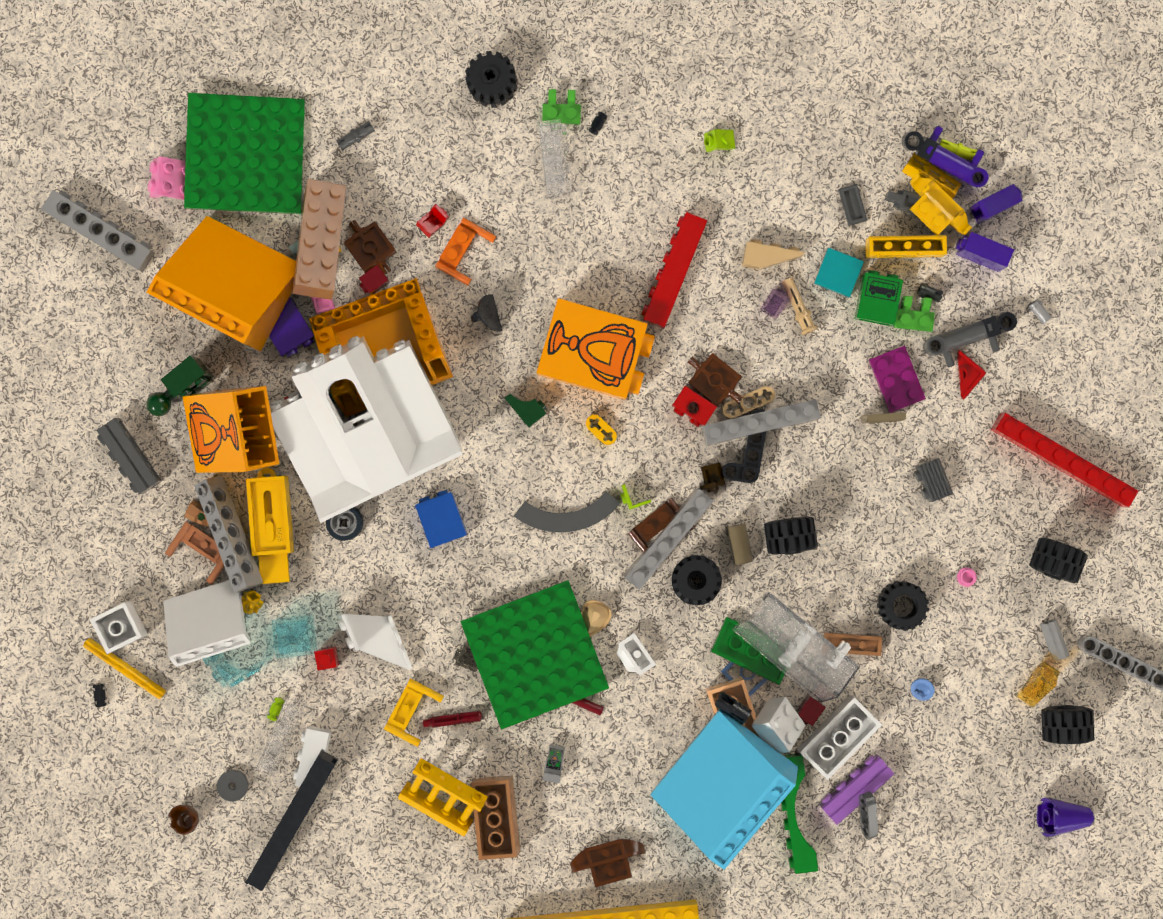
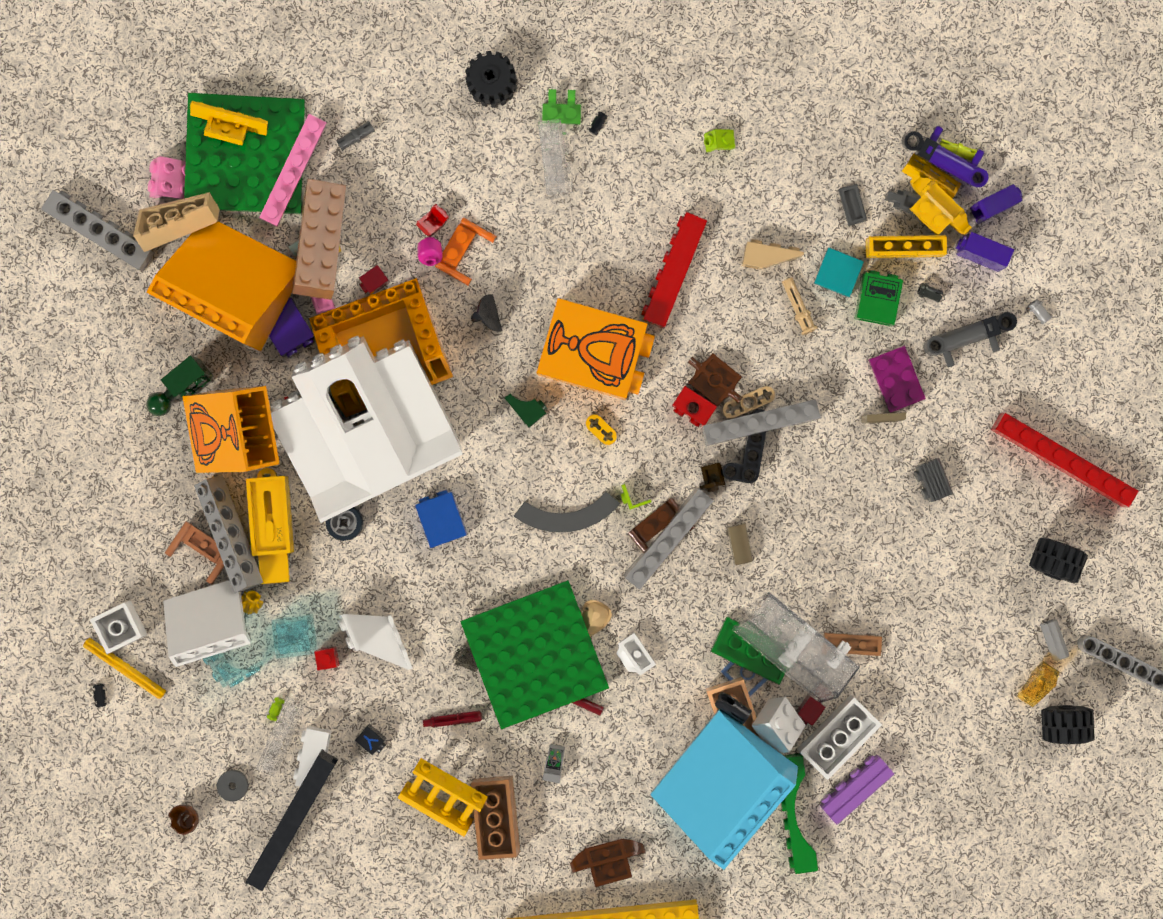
dark grey brick [96,418,162,494] -> none
medium nougat rock [184,500,209,526] -> none
reddish brown plate [343,220,397,274] -> none
yellow plate [384,678,444,747] -> none
black wheel [672,555,722,606] -> none
clear purple brick [759,288,790,320] -> none
black wheel [764,516,818,555] -> none
dark grey beam [859,791,878,840] -> none
black tyre [877,581,929,631] -> none
bright green plate [894,296,935,332] -> none
medium blue hat [911,678,935,701] -> none
red tile [957,350,987,400] -> none
bright pink plate [957,567,977,587] -> none
dark purple cone [1037,798,1094,837] -> none
none -> tan wedge [133,192,220,252]
none -> yellow bracket [190,101,268,145]
none -> bright pink plate [259,114,327,227]
none -> black brick [355,723,387,756]
none -> dark pink head [417,237,443,266]

